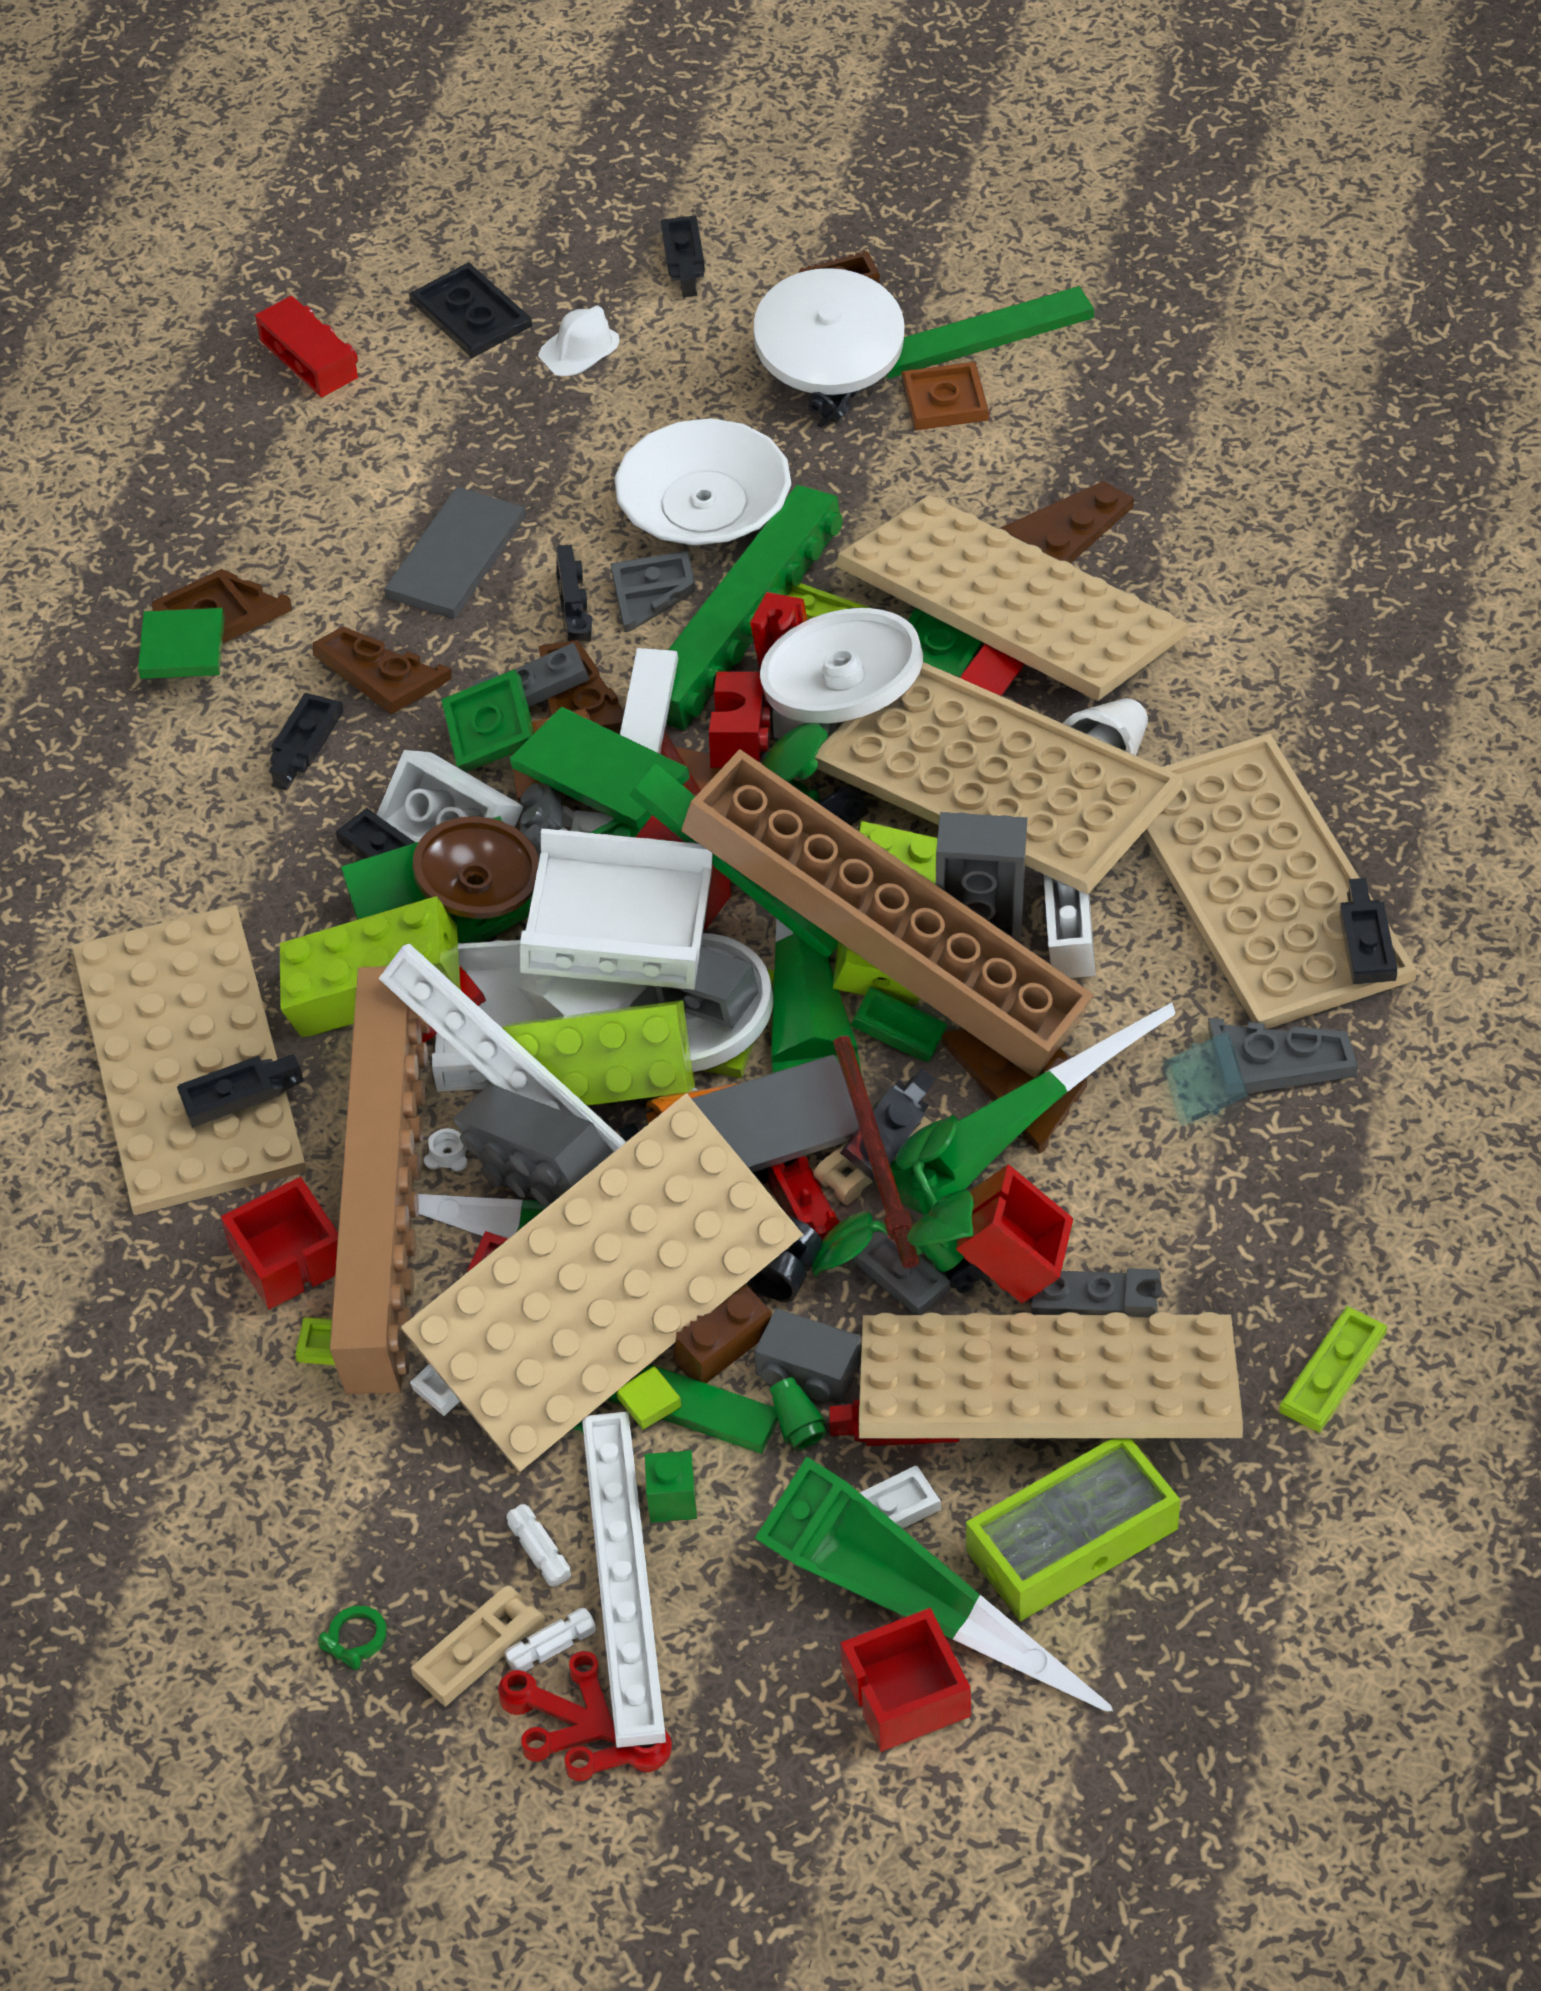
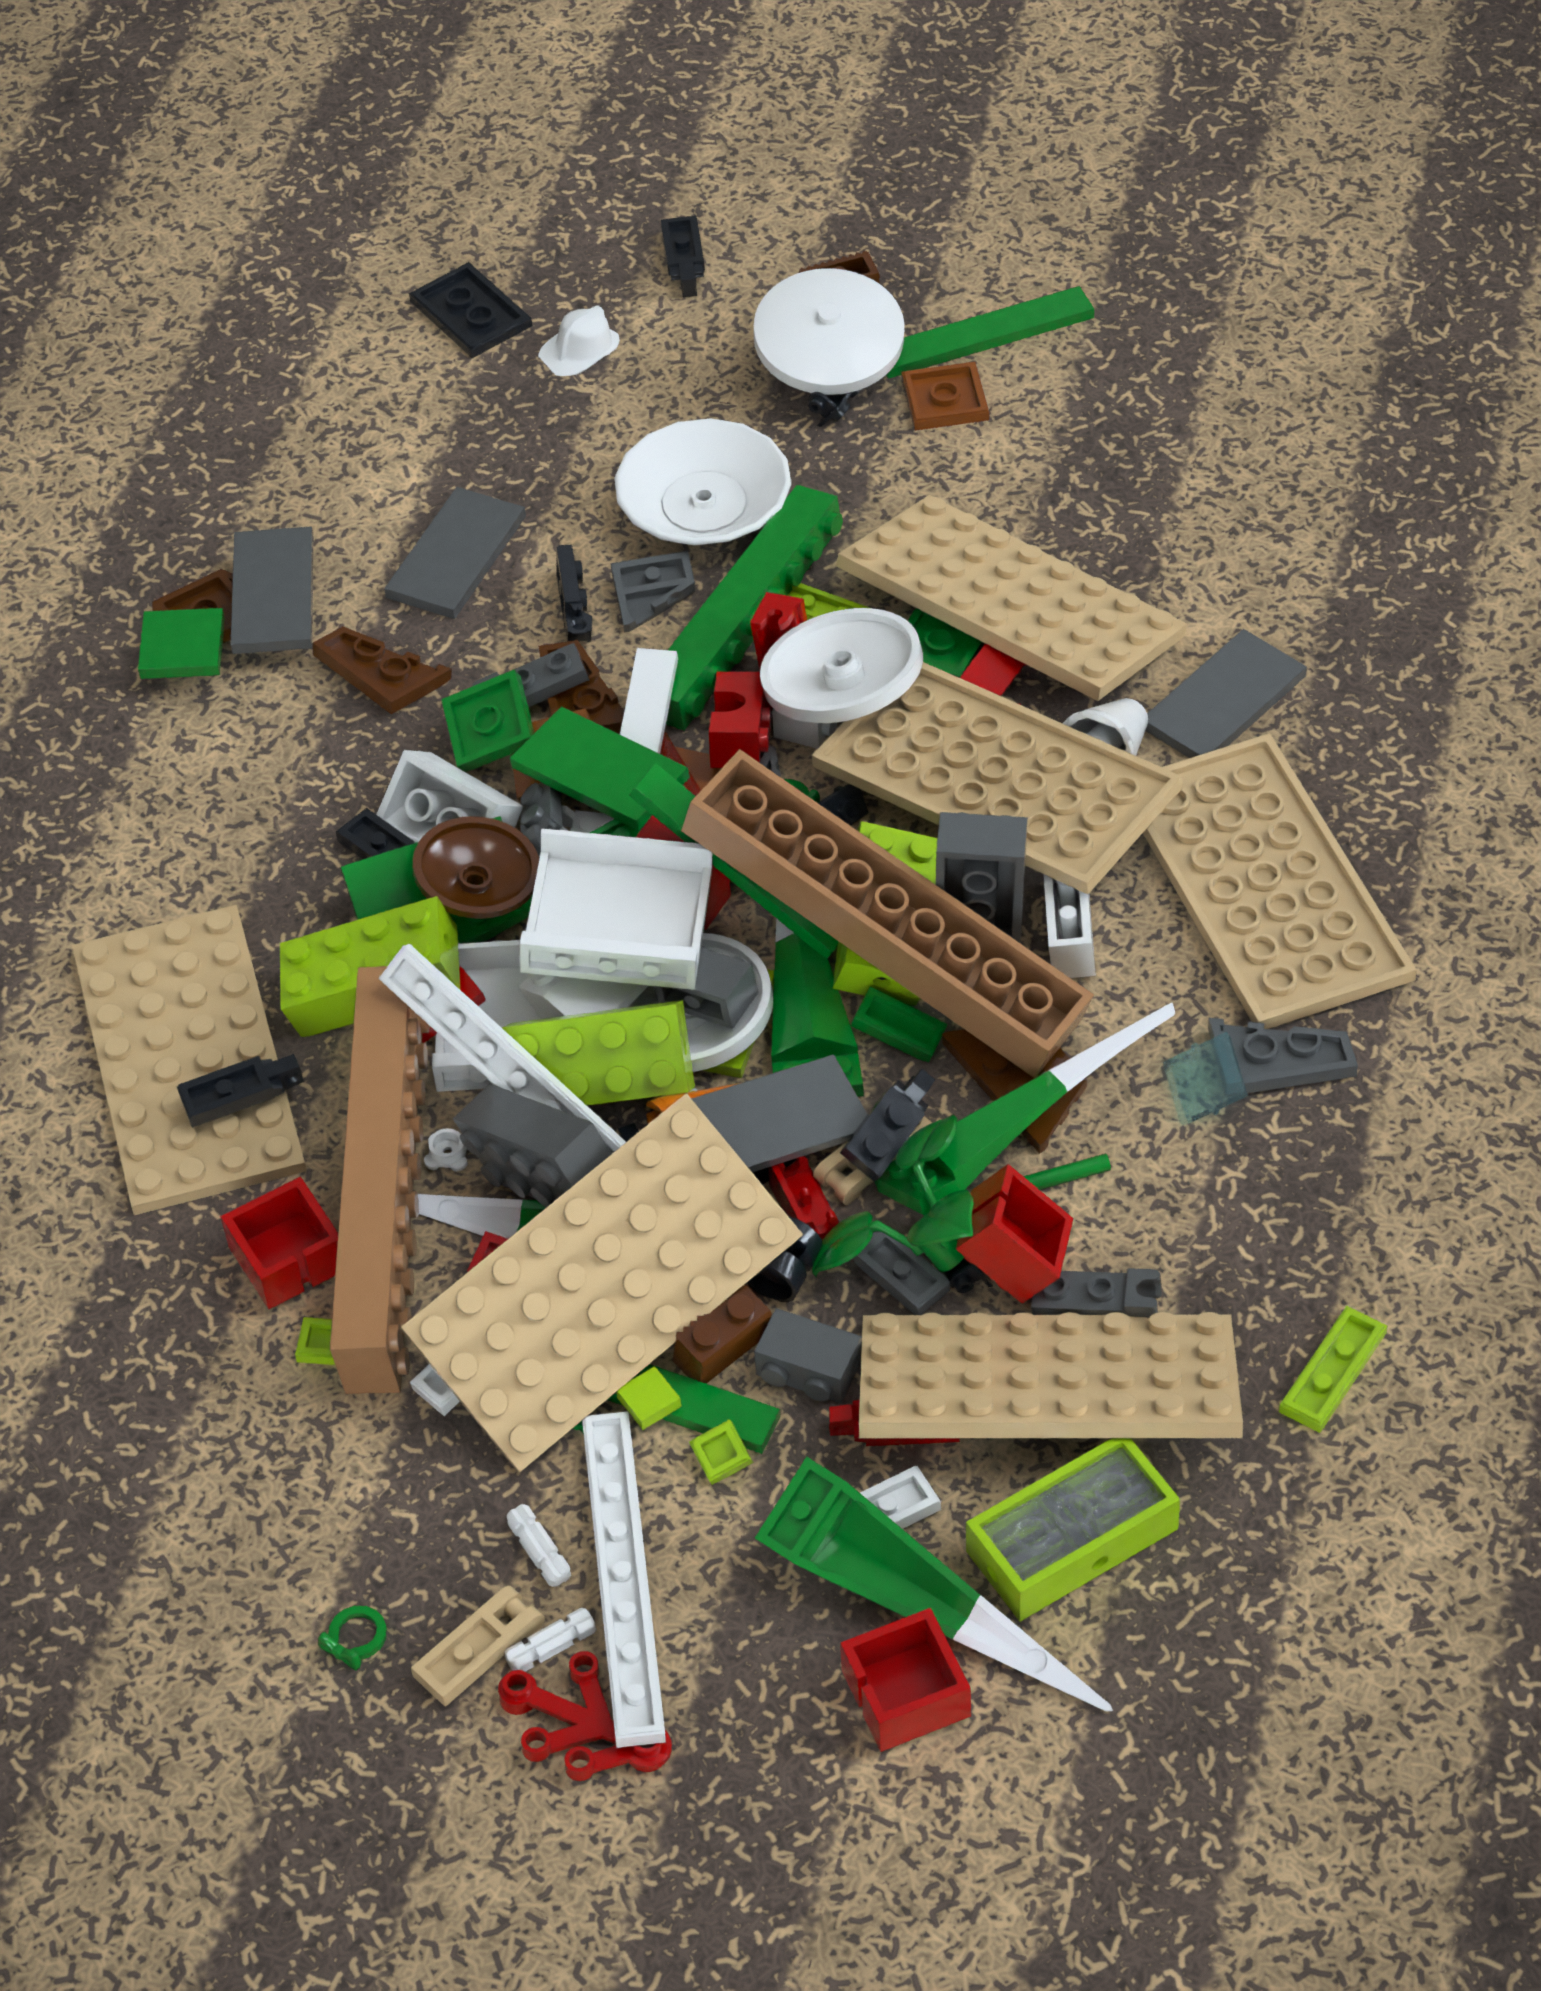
red brick [255,295,358,398] -> none
black hinge [269,693,344,790] -> none
green brick [644,1450,697,1523] -> none
green dish [762,723,828,782] -> none
green cone [769,1377,827,1451] -> none
clear red bar [833,1036,920,1268] -> none
reddish brown wing [1000,481,1134,563] -> none
black hinge [1340,878,1397,984] -> none
none -> dark grey tile [231,526,314,654]
none -> lime tile [689,1419,754,1485]
none -> green bar [1024,1153,1111,1190]
none -> dark grey tile [1145,629,1307,758]

